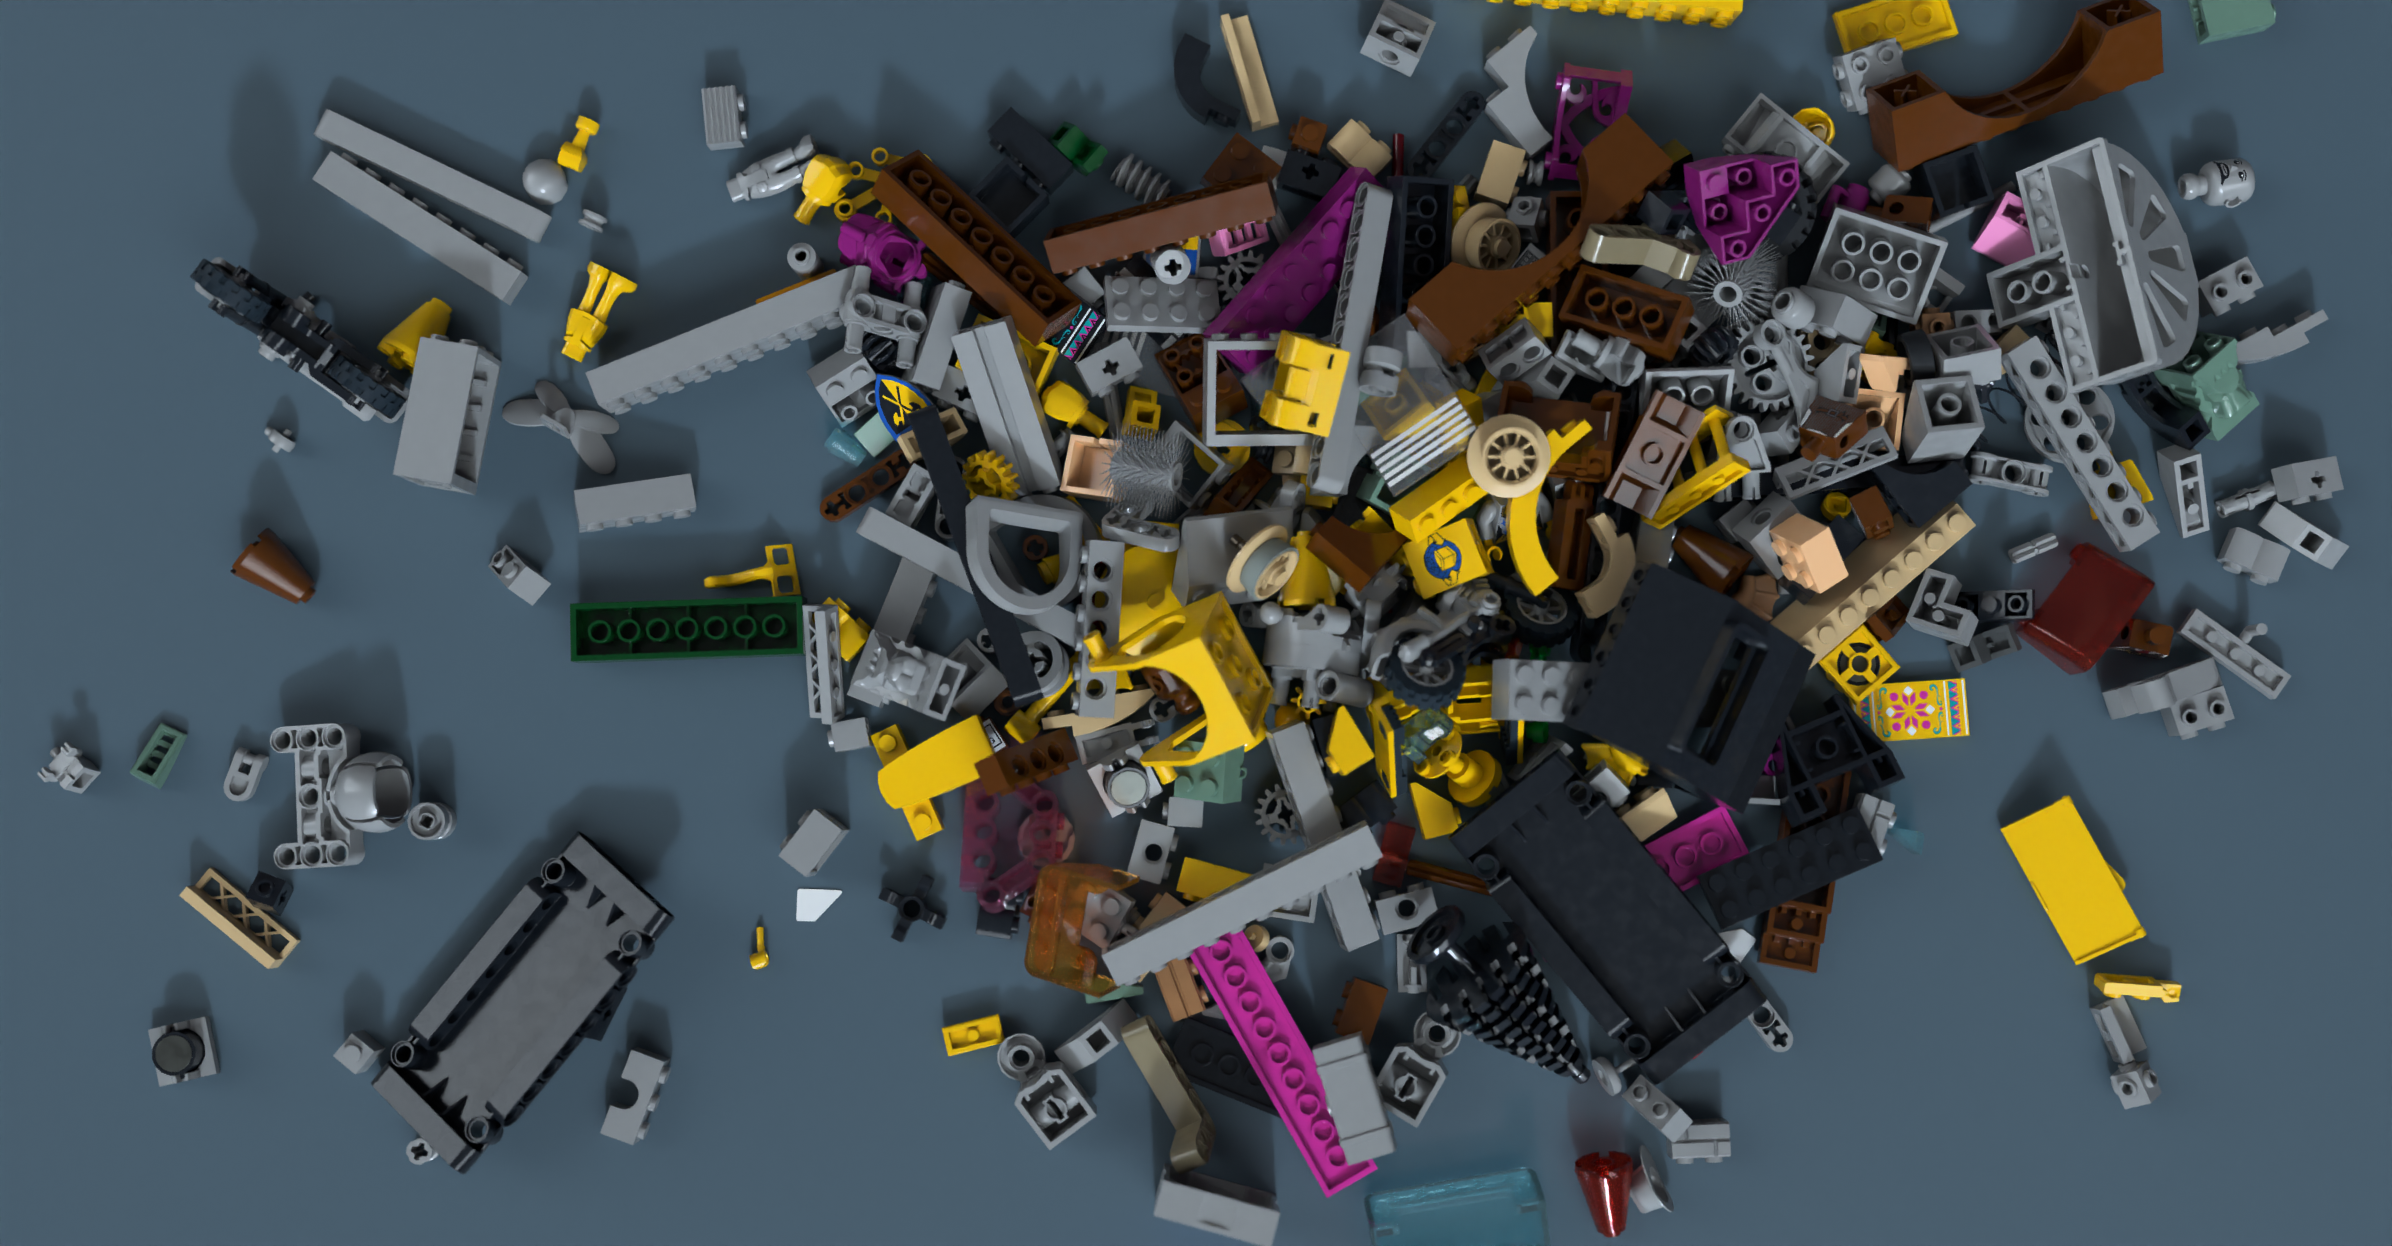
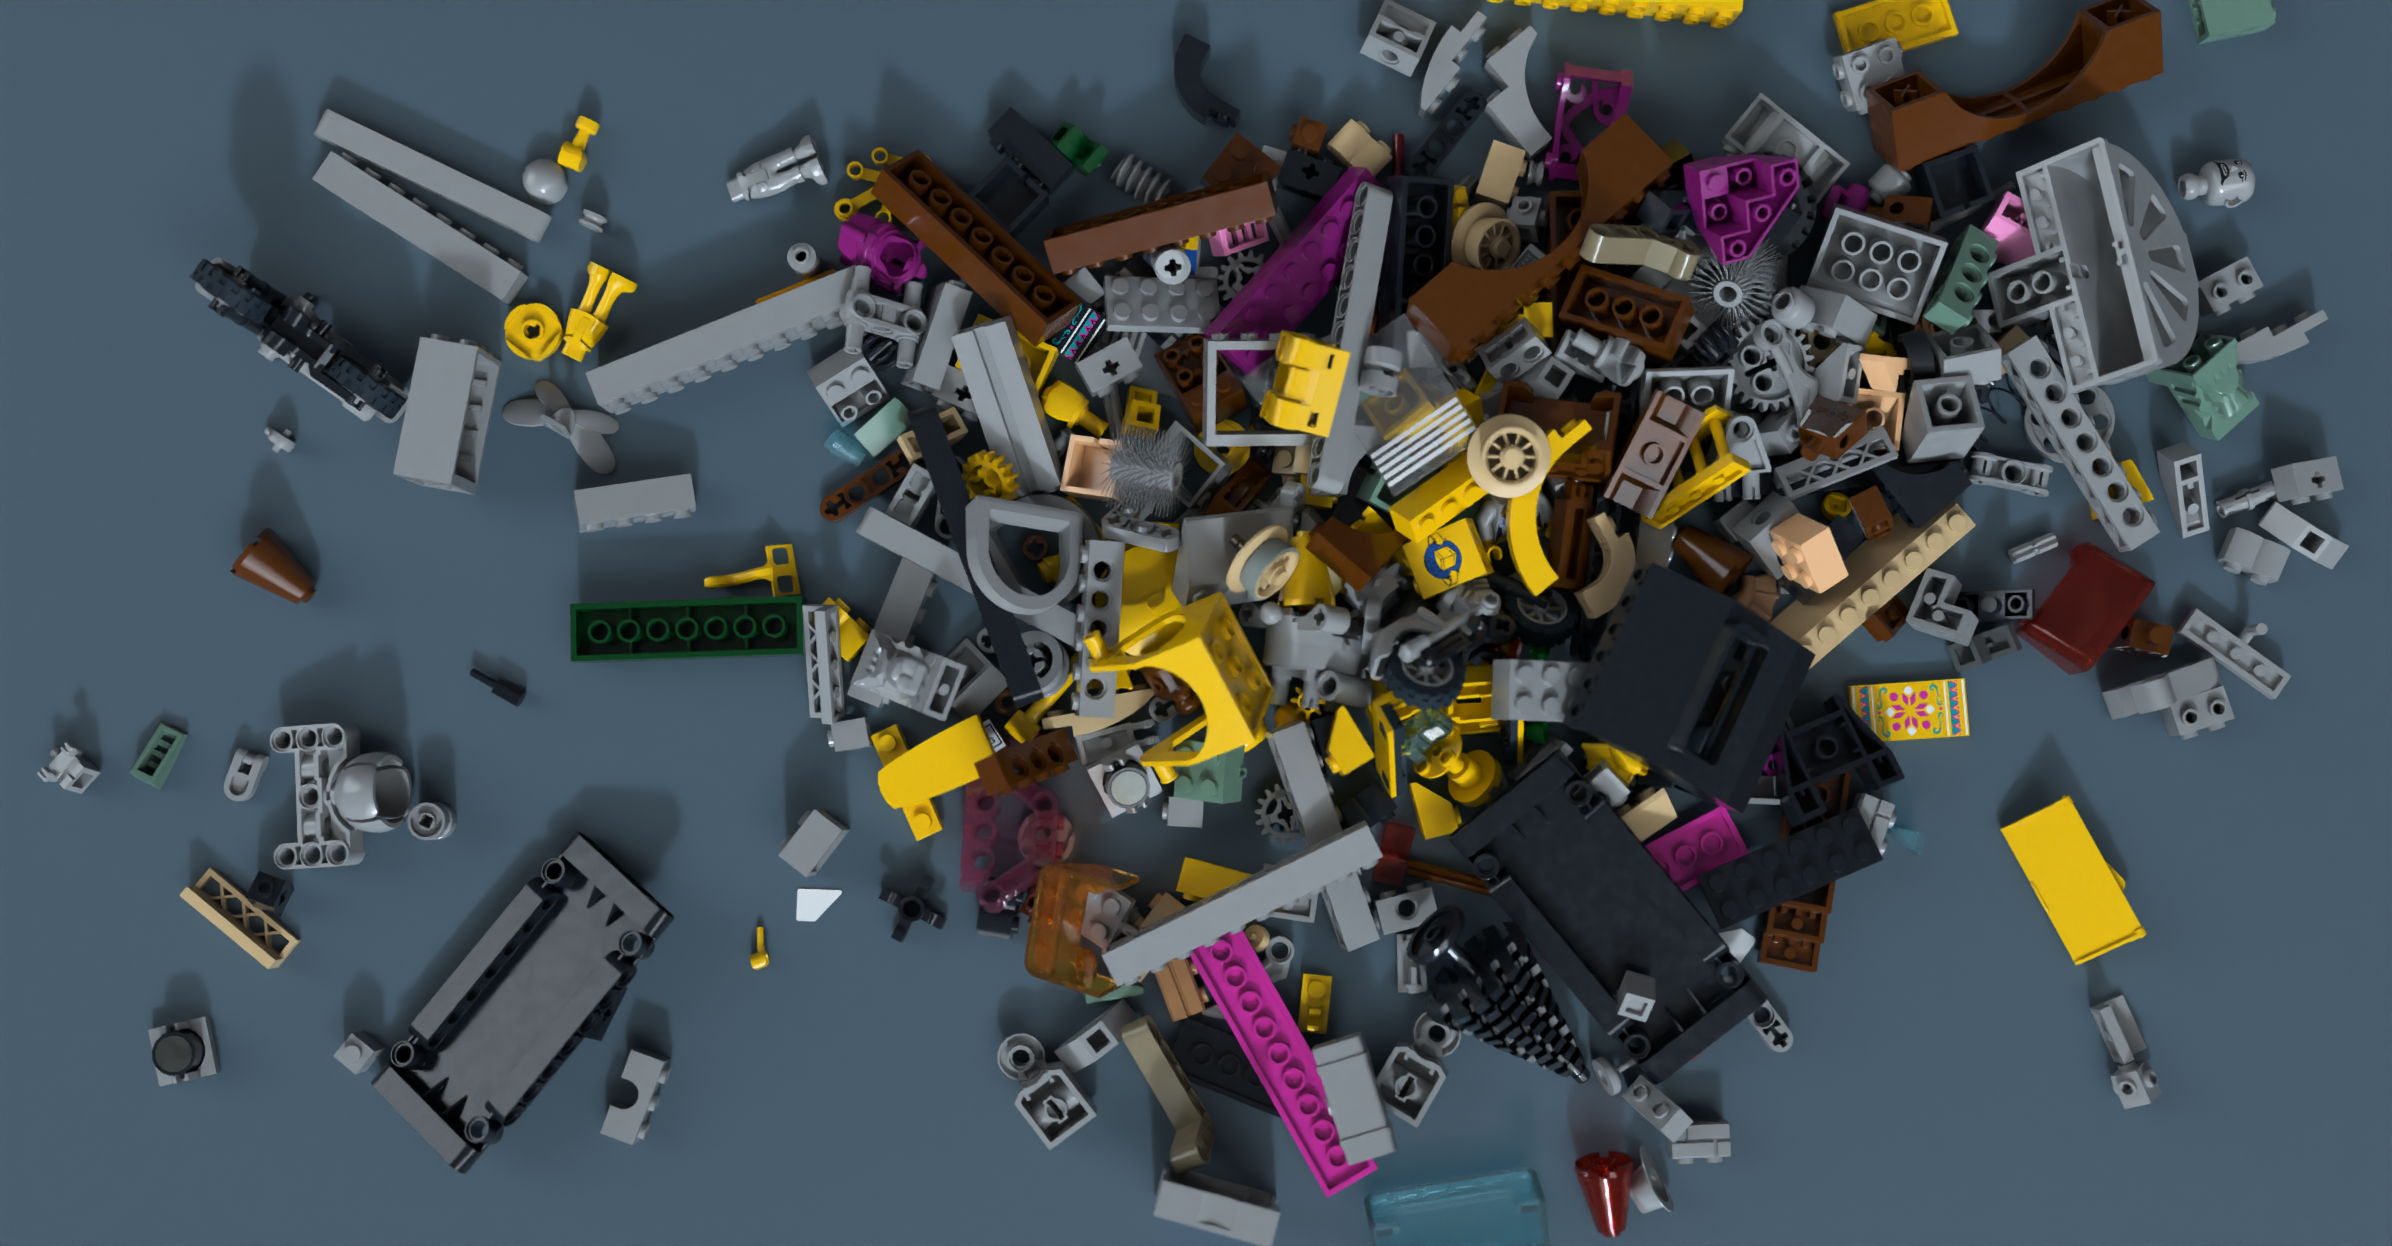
yellow cone [377,298,452,375] -> none
light grey bush [406,1137,439,1165] -> none
light grey slope [488,544,551,606] -> none
light grey brick [701,85,749,151] -> none
yellow piece [793,154,853,225] -> none
shield [875,373,939,442] -> none
reddish brown axle [922,251,1002,320] -> none
yellow plate [942,1013,1005,1057] -> none
light grey brick [1127,819,1179,884] -> none
tan fence [1220,13,1279,132] -> none
reddish brown brick [1332,976,1388,1045] -> none
yellow hair [1793,107,1836,146] -> none
yellow piece [1818,623,1900,705] -> none
yellow hinge [2094,973,2181,1003] -> none
black arch [2121,372,2211,450] -> none
none -> black axle [470,668,526,707]
none -> yellow plate [504,303,565,361]
none -> yellow plate [1297,973,1332,1034]
none -> light grey slope [1418,11,1487,119]
none -> light grey brick [1617,970,1655,1022]
none -> sand green brick [1923,224,1999,335]

